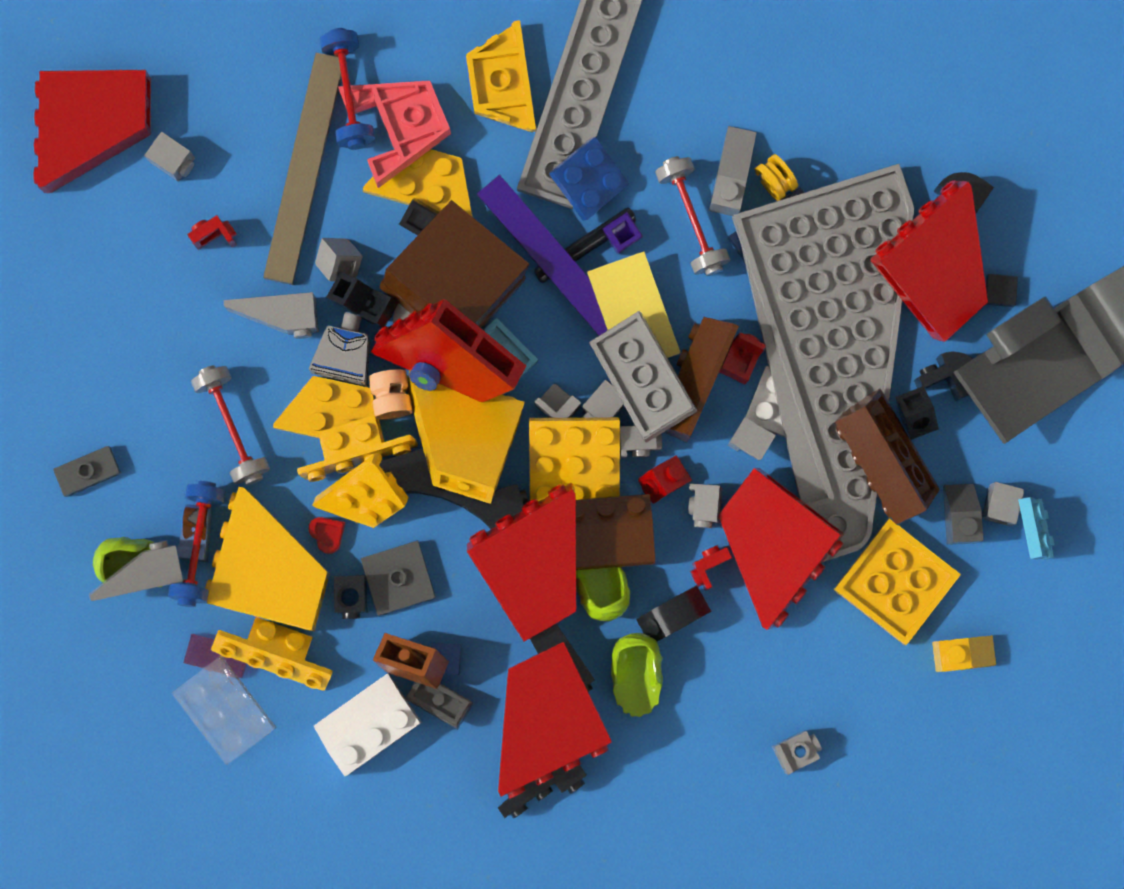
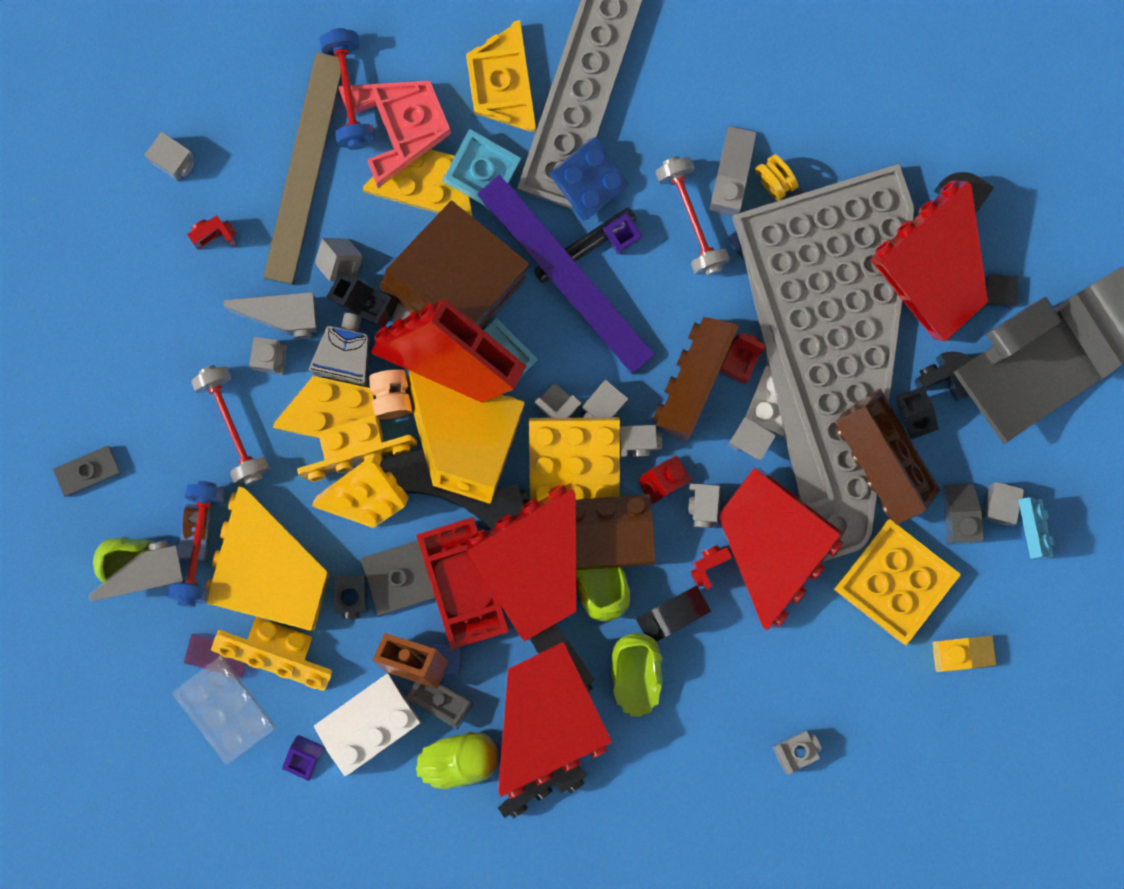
red slope [33,70,151,193] -> none
red tile [308,517,346,554] -> none
black tile [399,198,439,236] -> none
blue tile [409,362,441,391] -> none
light yellow piece [587,251,681,358] -> none
light grey tile [589,311,698,443] -> none
none -> light grey brick [249,337,288,375]
none -> dark purple slope [282,735,324,781]
none -> lime hair [415,731,499,790]
none -> red slope [416,517,509,650]
none -> medium azure plate [442,129,521,207]

